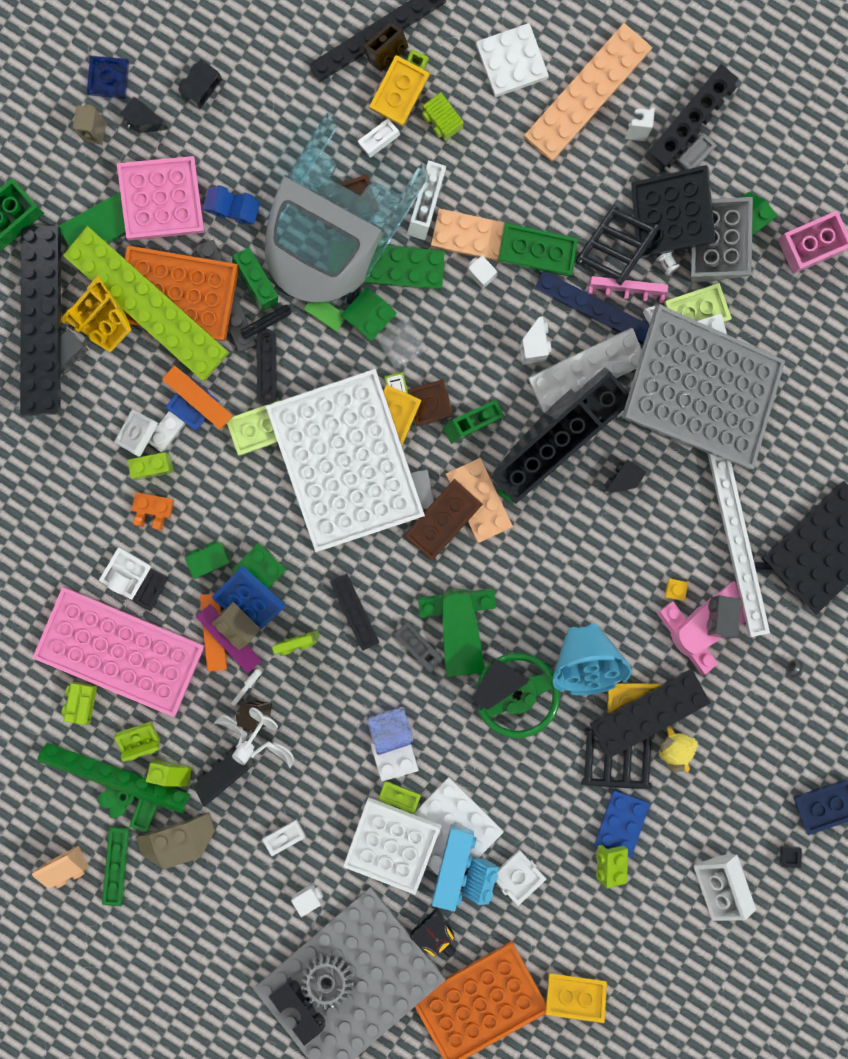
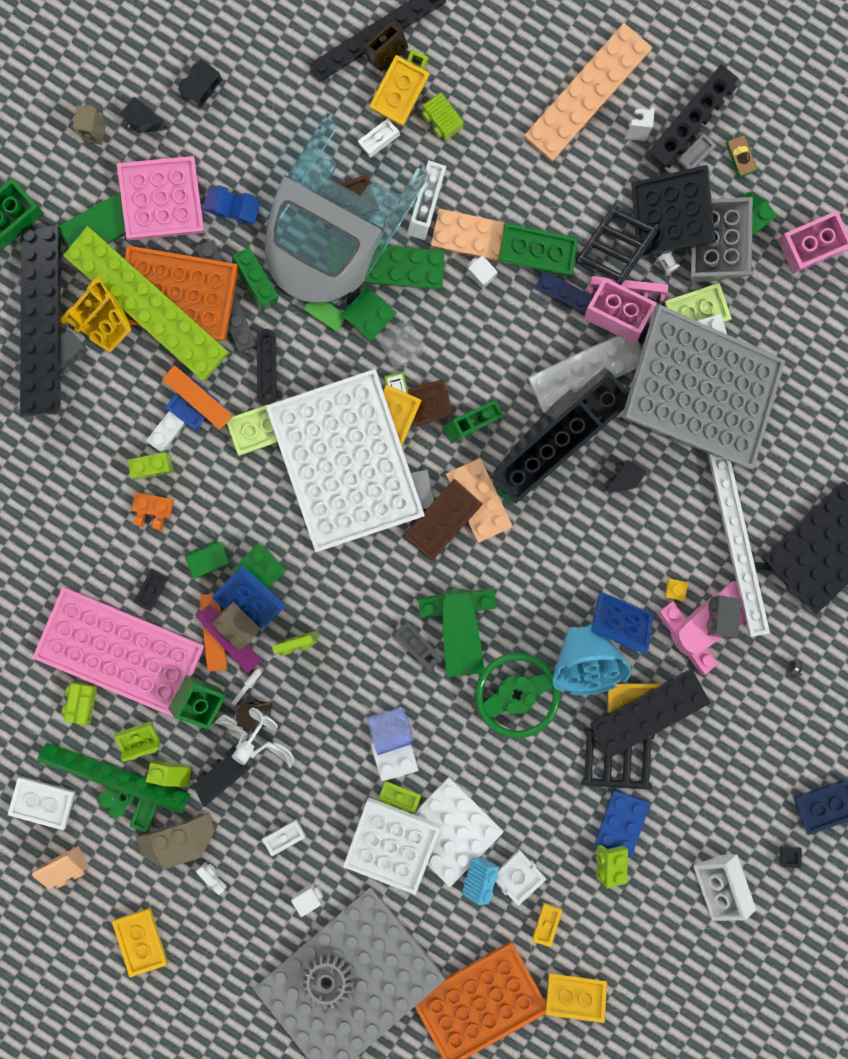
clear blue tile [86,56,129,99] -> none
white plate [99,547,153,600] -> none
green tile [102,826,130,907] -> none
white tile [114,409,158,457] -> none
black axle [240,304,292,339] -> none
black arch [269,977,326,1046] -> none
black plate [330,573,380,651] -> none
black torso [410,907,456,958] -> none
medium azure brick [432,825,477,912] -> none
black slope [470,657,529,710] -> none
white plate [476,23,549,97] -> none
white slope [520,316,551,365] -> none
light yellow hair [659,727,698,773] -> none
none -> white plate [8,776,76,830]
none -> yellow plate [112,907,168,977]
none -> green brick [168,674,226,730]
none -> white plate [196,862,227,895]
none -> yellow plate [532,902,563,947]
none -> bright pink brick [584,277,657,344]
none -> blue plate [591,591,653,654]
none -> tile [726,135,758,178]

